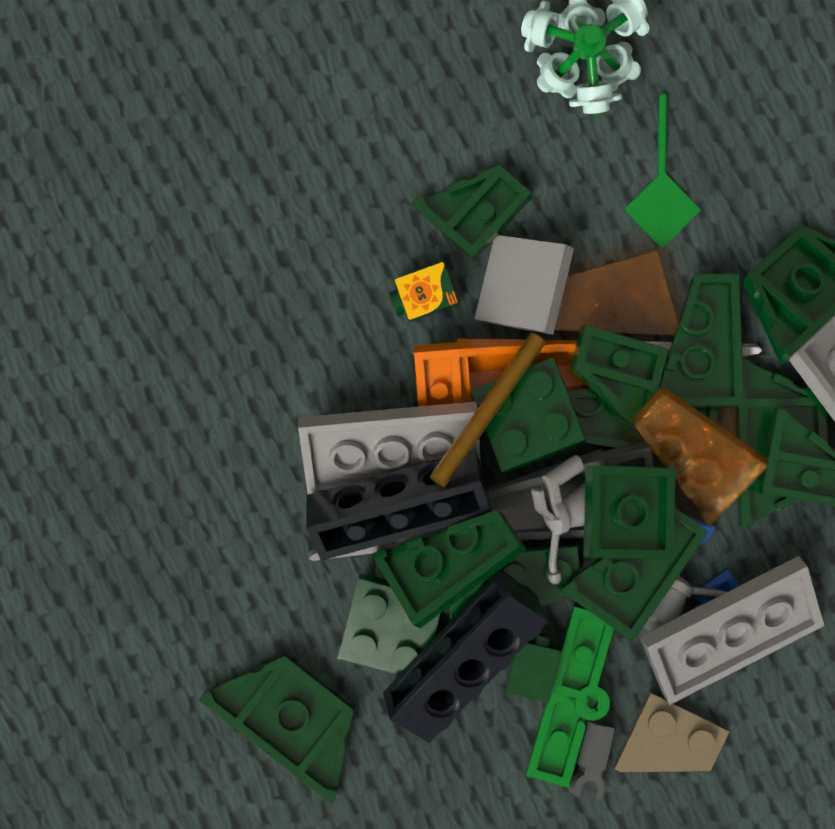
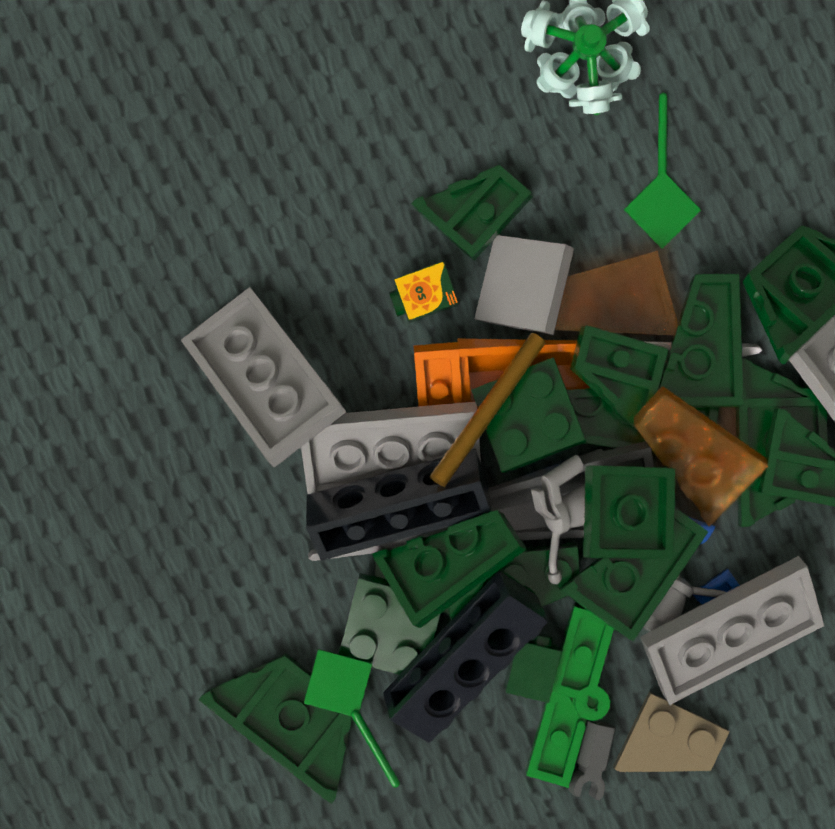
none -> light grey plate [181,287,346,467]
none -> green piece [304,649,400,788]

